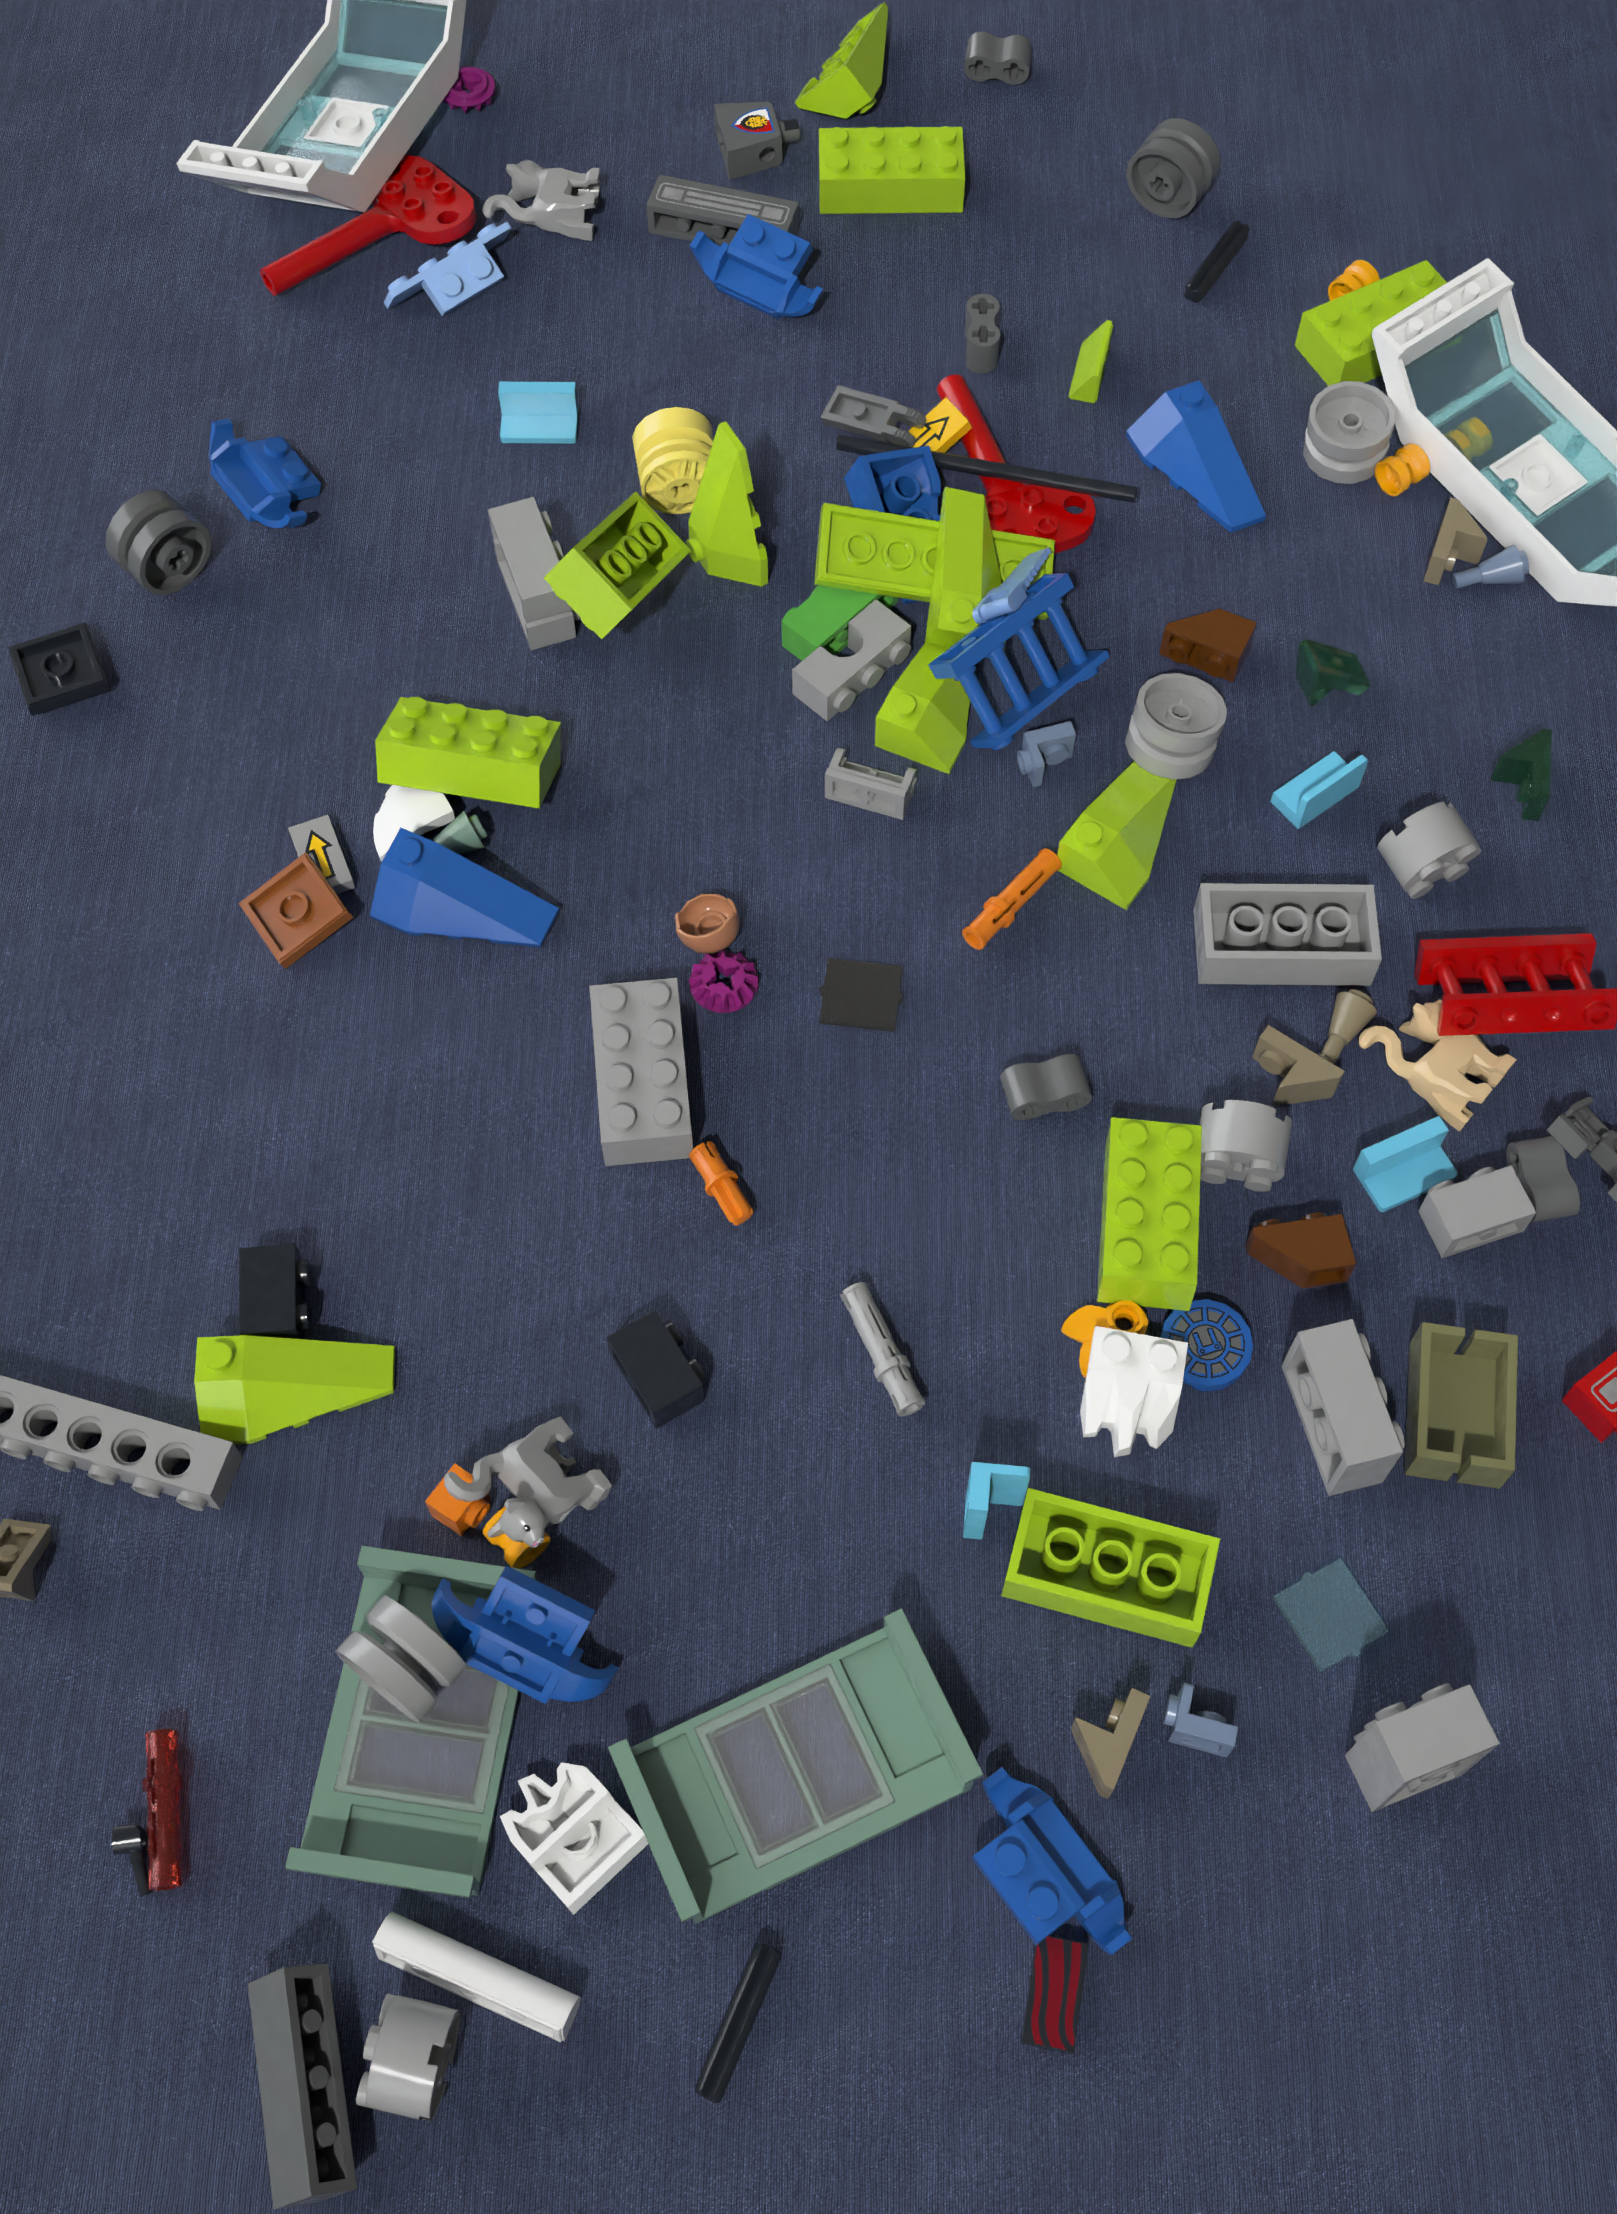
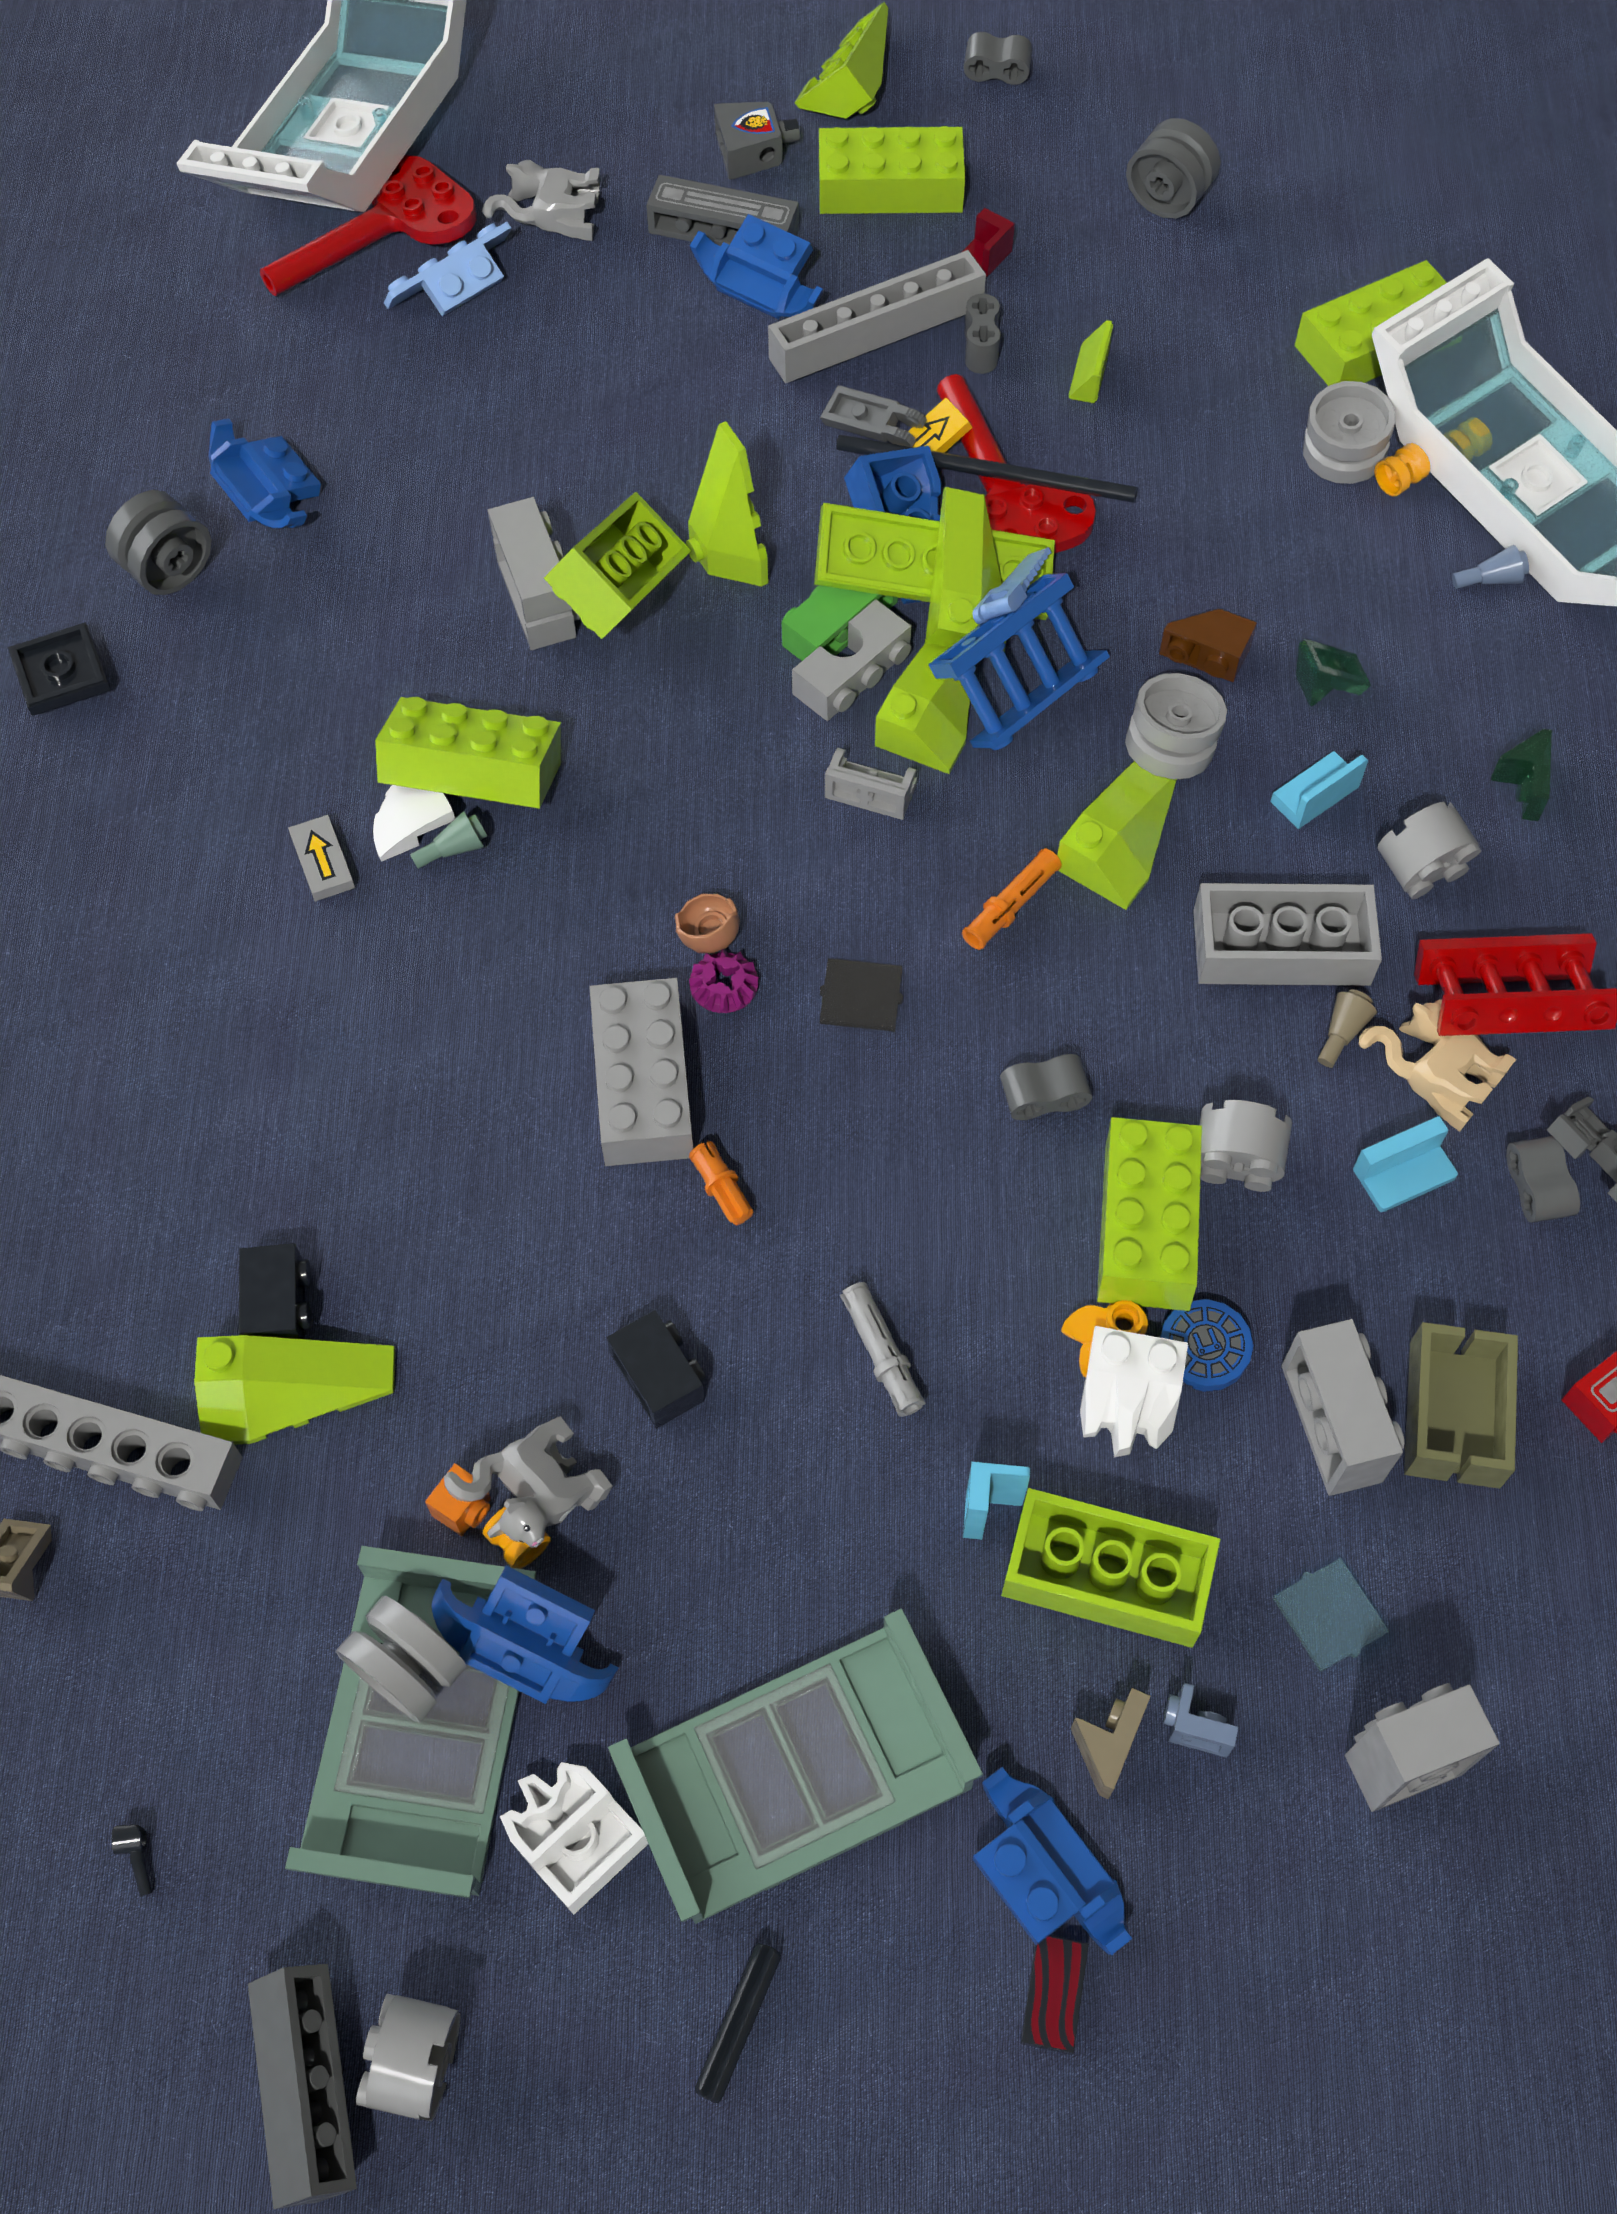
clear red pin [142,1729,184,1891] -> none
dark orange tile [238,852,354,969] -> none
blue wedge [370,827,560,947] -> none
white brick [372,1911,581,2042] -> none
magenta gear [442,67,496,113] -> none
medium azure panel [498,381,579,444] -> none
light yellow wheel [632,407,714,514] -> none
sand blue bracket [1017,721,1076,787] -> none
blue wedge [1126,380,1266,533] -> none
black axle [1184,221,1250,303] -> none
reddish brown slope [1245,1212,1356,1289] -> none
dark tan slope [1252,1025,1345,1106] -> none
light orange wheel [1328,260,1380,301] -> none
light grey brick [1418,1165,1536,1258] -> none
dark tan slope [1423,498,1487,585] -> none
none -> light grey brick [768,250,986,384]
none -> dark red panel [962,208,1015,277]

